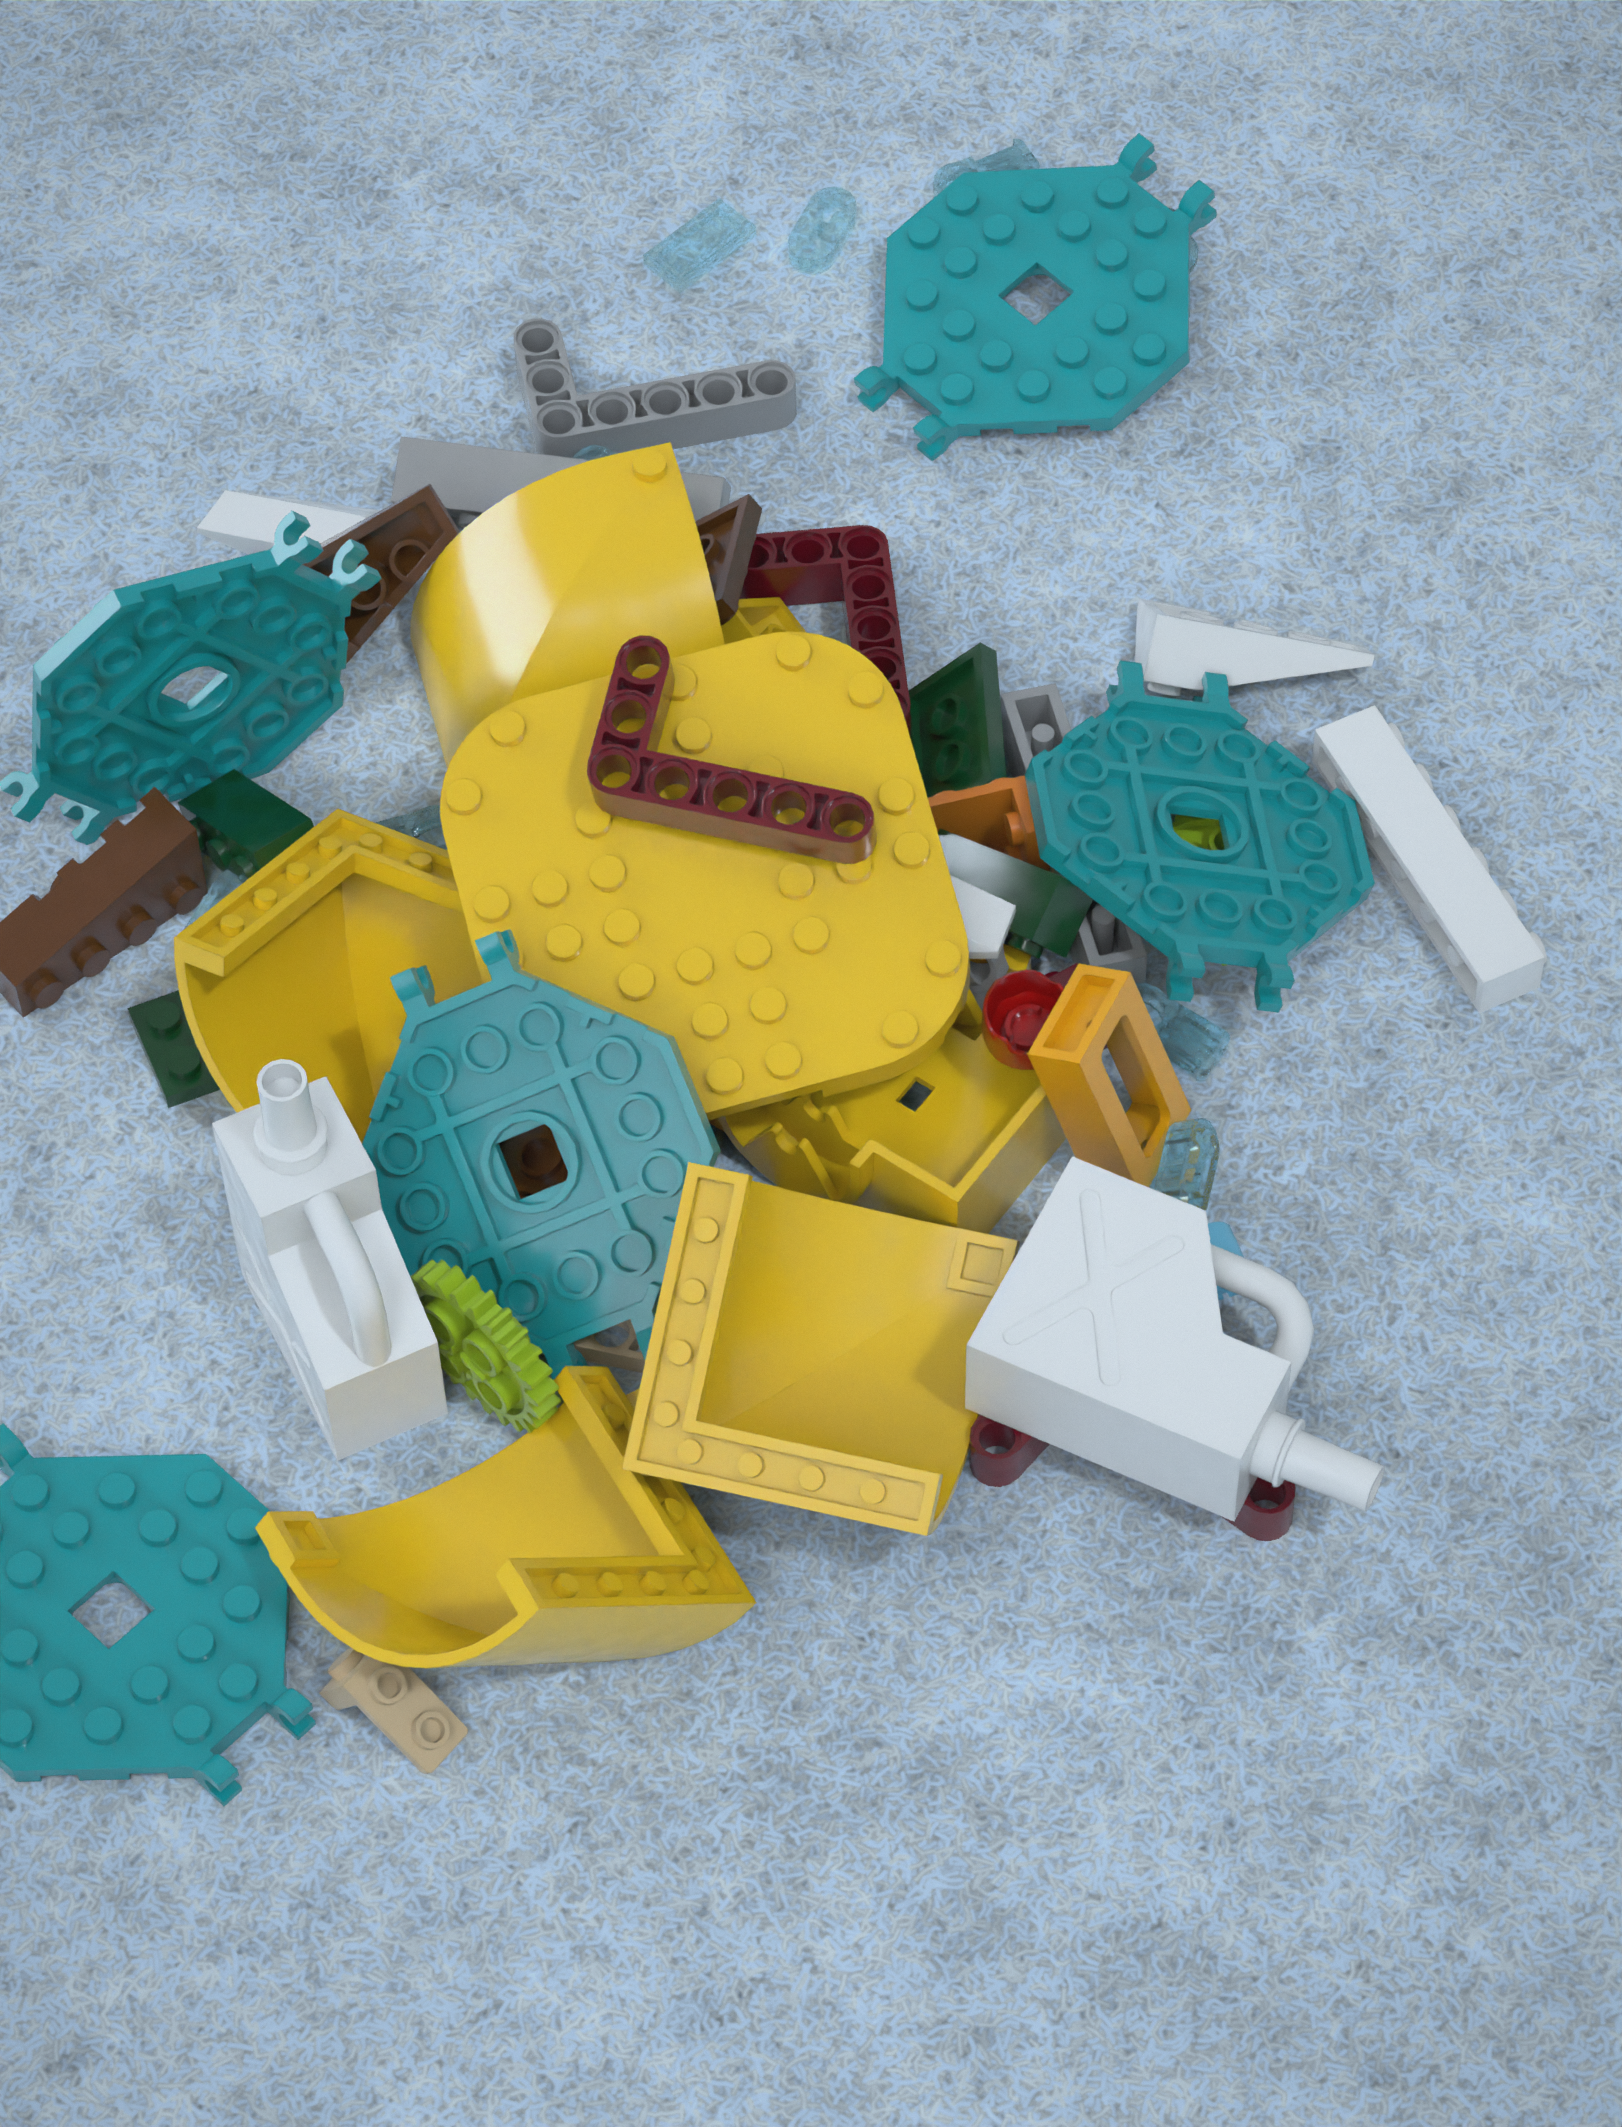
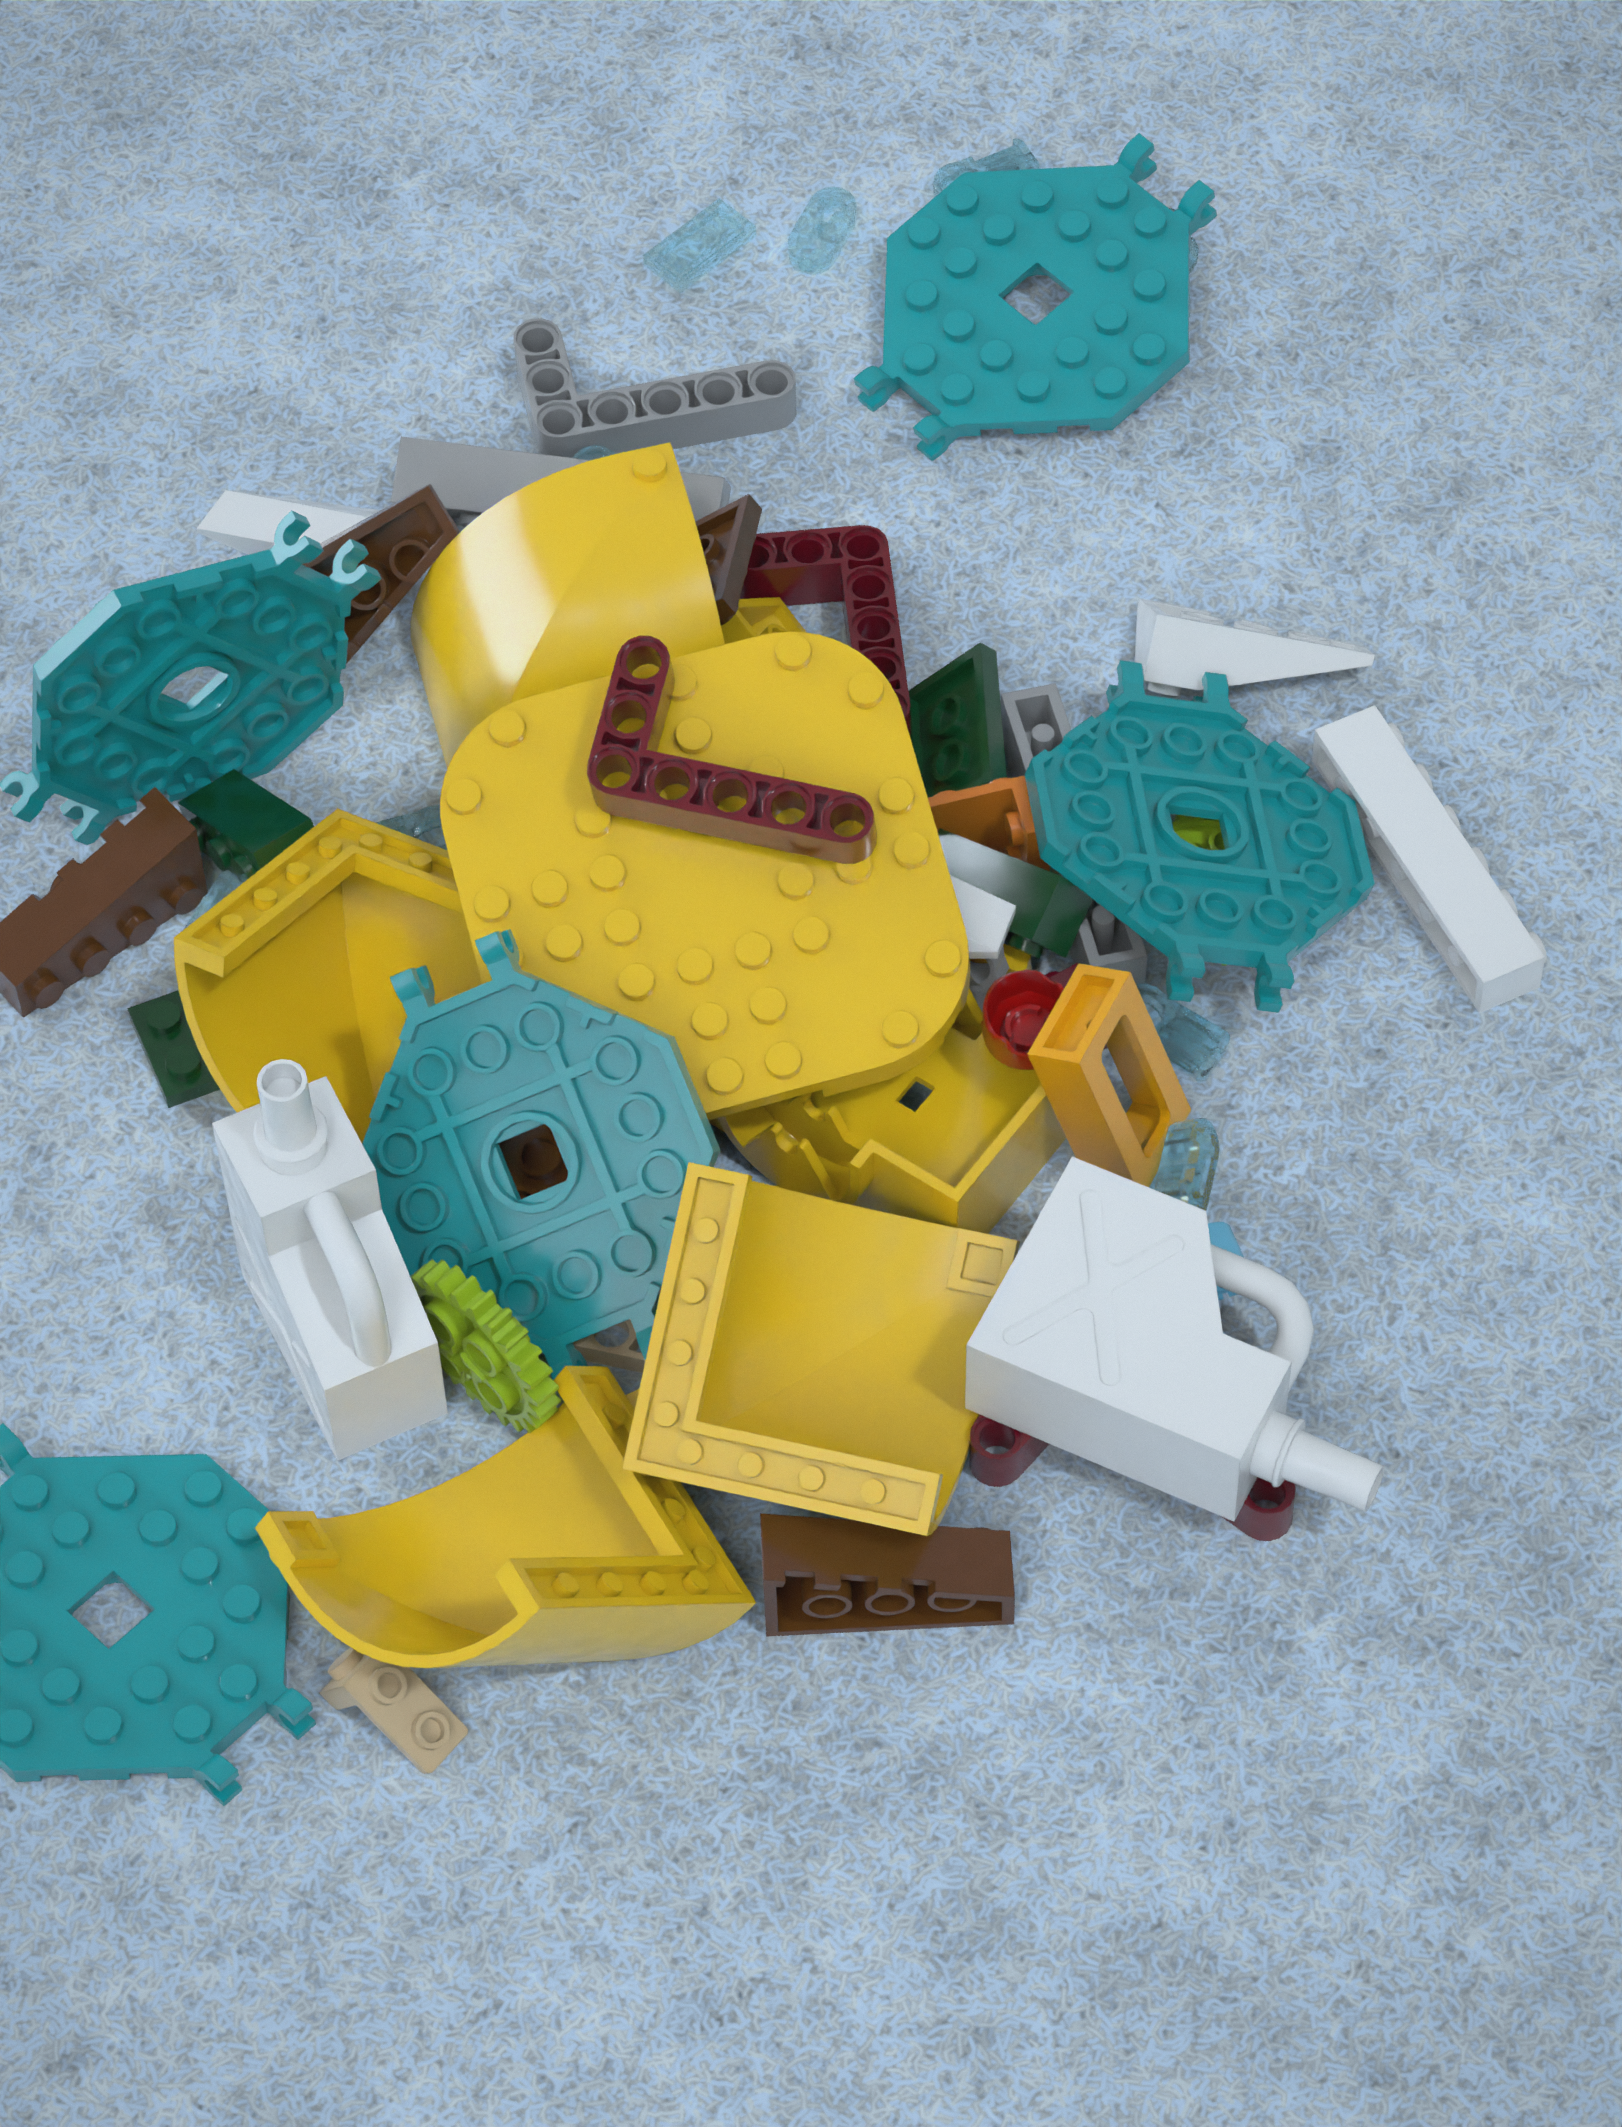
none -> reddish brown wedge [760,1513,1015,1637]

